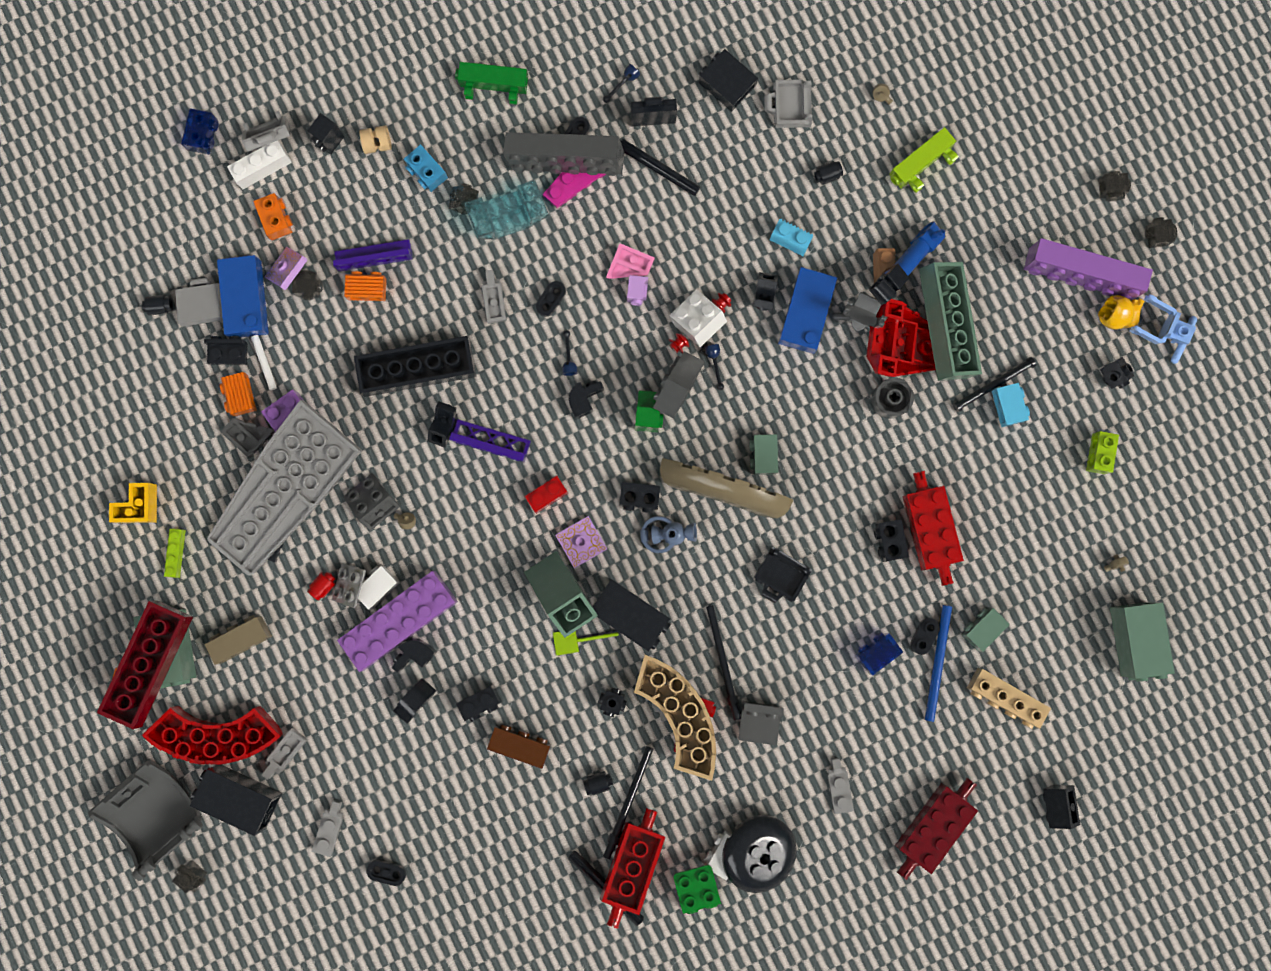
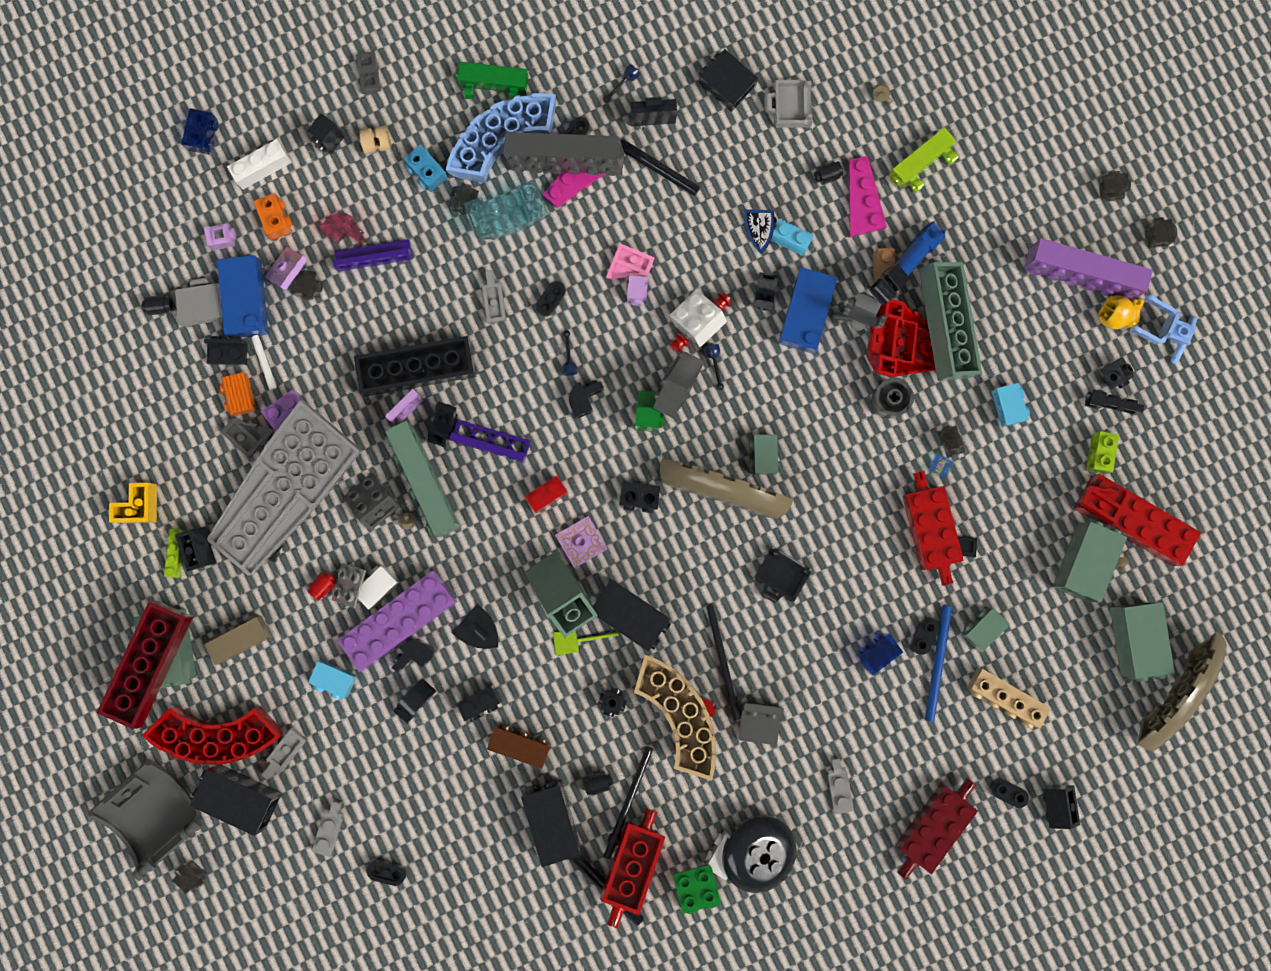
light grey piece [242,111,290,152] -> none
orange brick [344,271,387,301] -> none
sand blue piece [640,516,697,553] -> none
black brick [874,519,909,562] -> none
black bar [952,357,1036,413] -> none
none -> black brick [175,527,216,572]
none -> lavender window [204,223,237,251]
none -> medium azure brick [308,660,358,700]
none -> clear pink brick [319,213,366,246]
none -> dark grey slope [356,51,381,94]
none -> lavender plate [385,389,424,425]
none -> sand green brick [385,421,461,538]
none -> light blue brick [446,93,556,183]
none -> black shield [452,604,498,649]
none -> black brick [521,778,582,867]
none -> shield [744,209,777,254]
none -> dark pink wing [848,156,887,238]
none -> clear light blue tile [928,453,954,479]
none -> clear smoke brick [938,425,965,458]
none -> black tile [958,536,977,557]
none -> black plate [990,778,1029,808]
none -> sand green brick [1052,520,1127,602]
none -> red brick [1073,474,1202,566]
none -> red wing [1078,486,1132,525]
none -> black plate [1085,390,1145,415]
none -> dark tan brick [1137,631,1227,751]

